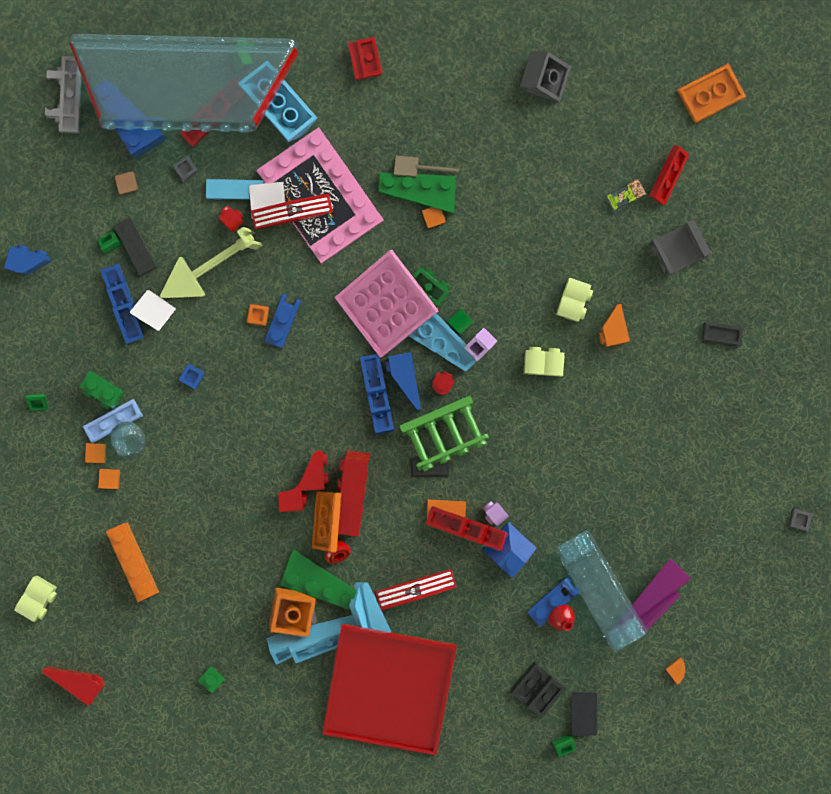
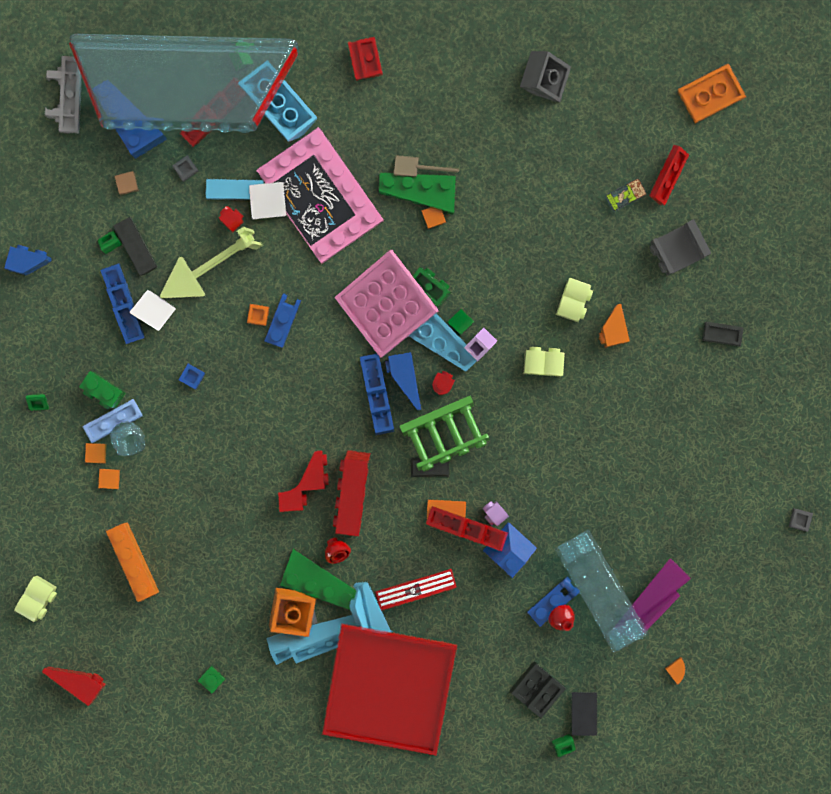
slope [251,194,333,230] -> none
orange tile [312,491,341,552] -> none

